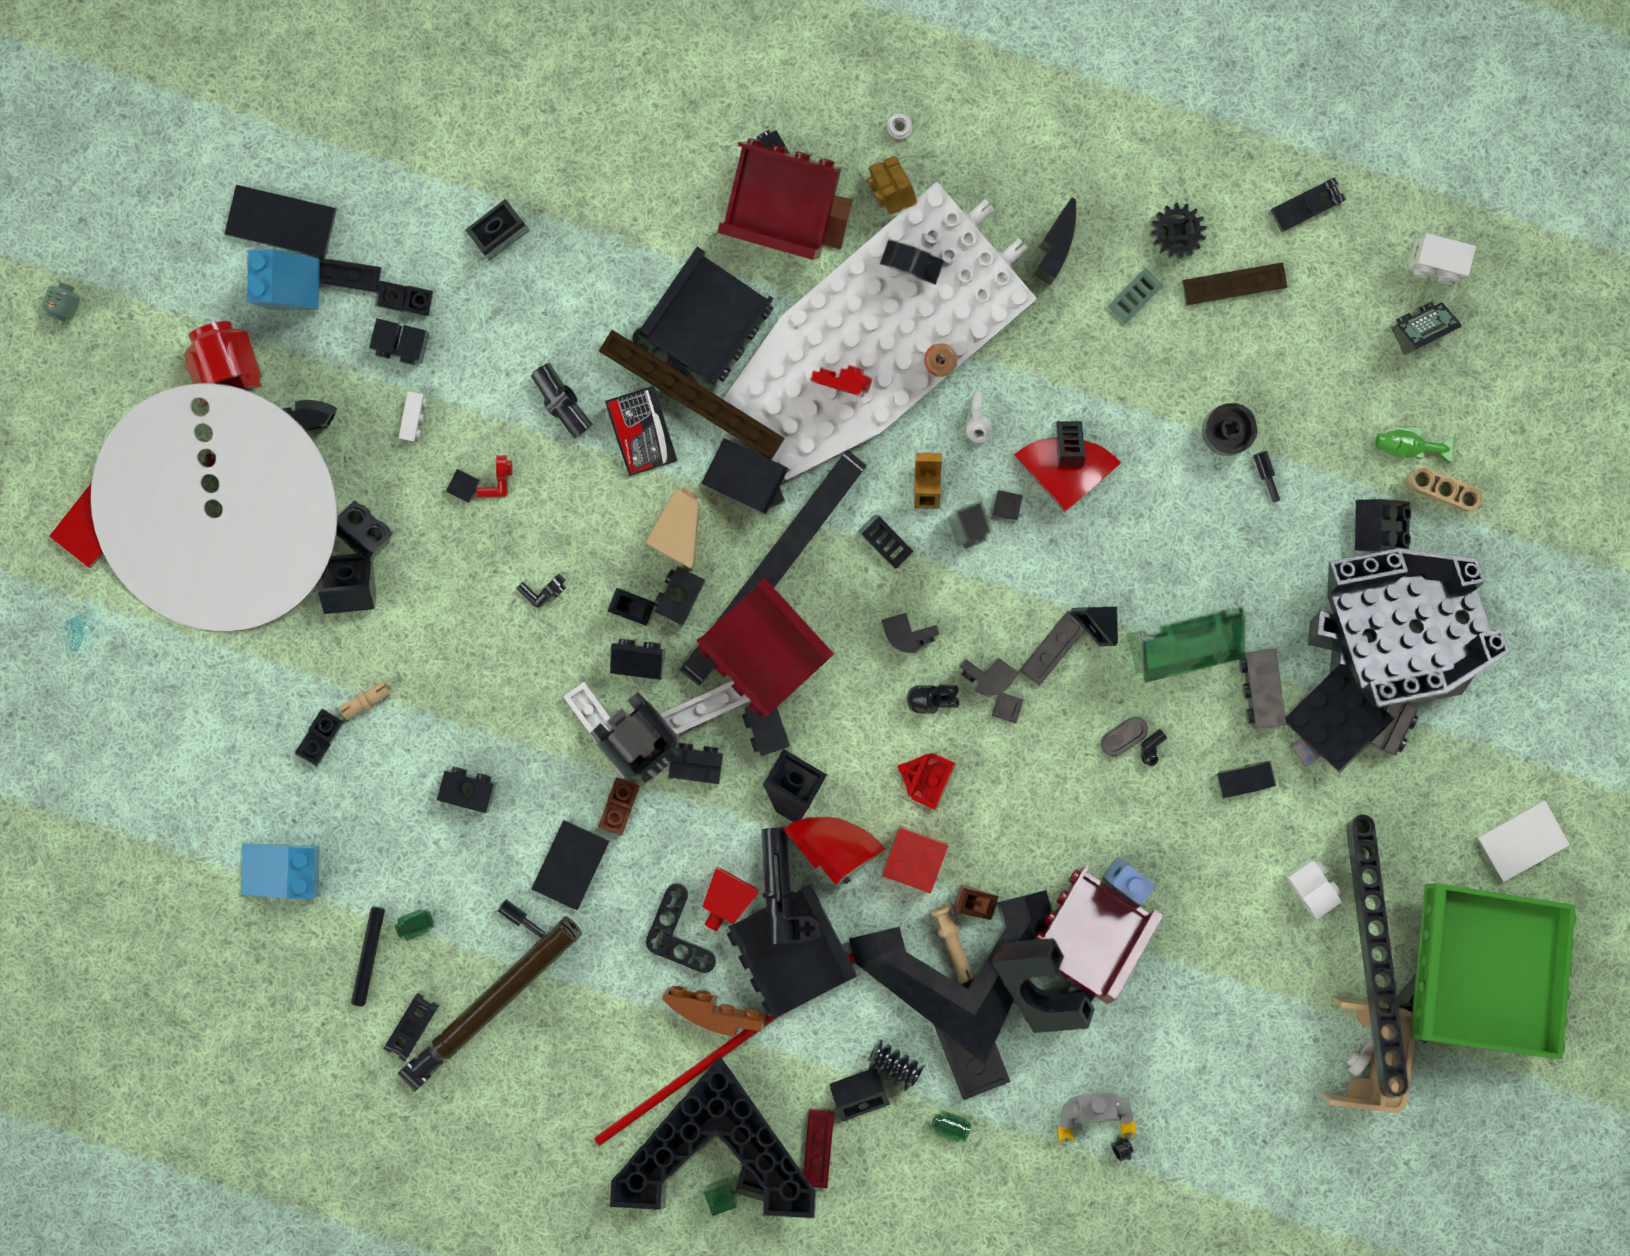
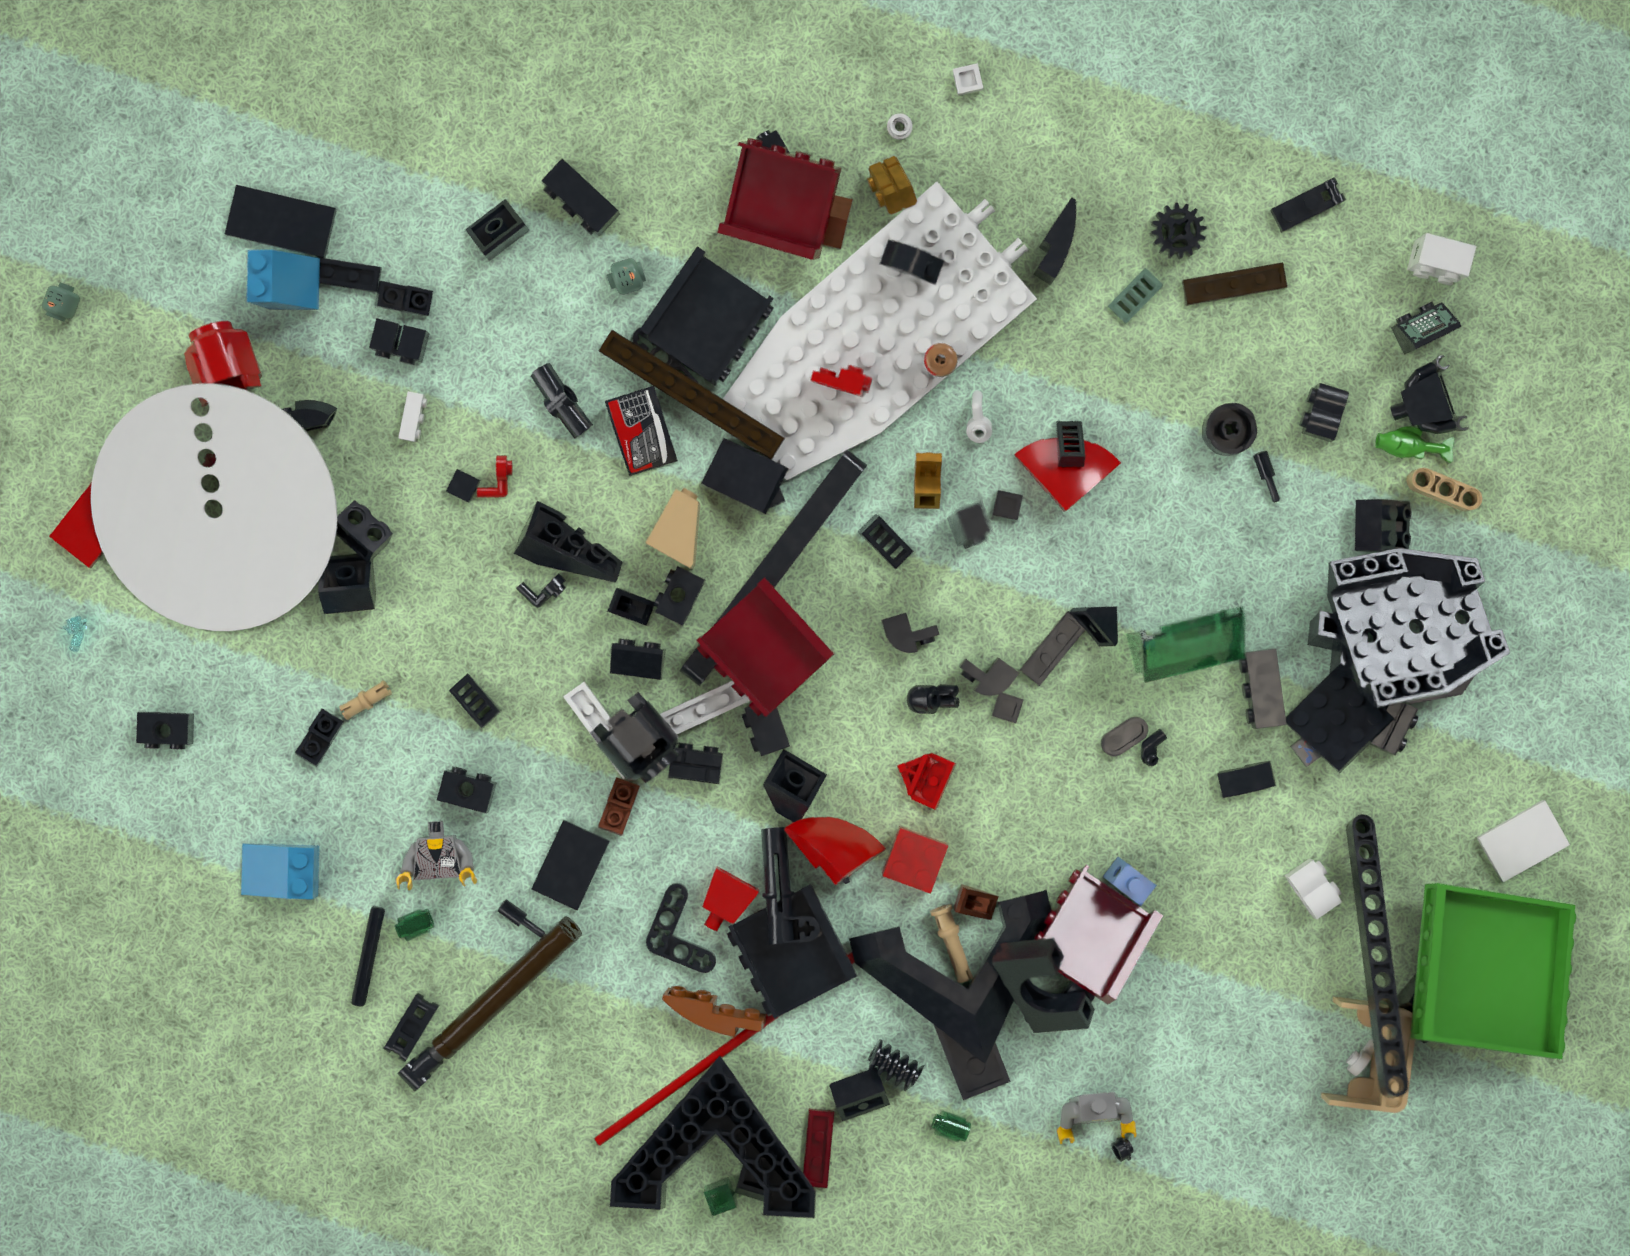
none -> black brick [136,712,194,749]
none -> torso [396,821,477,890]
none -> black slope [449,673,502,728]
none -> black wedge [513,501,623,583]
none -> black brick [541,158,620,237]
none -> sand green head [607,258,646,295]
none -> white plate [952,63,983,96]
none -> black brick [1299,383,1349,442]
none -> black torso [1390,355,1469,434]

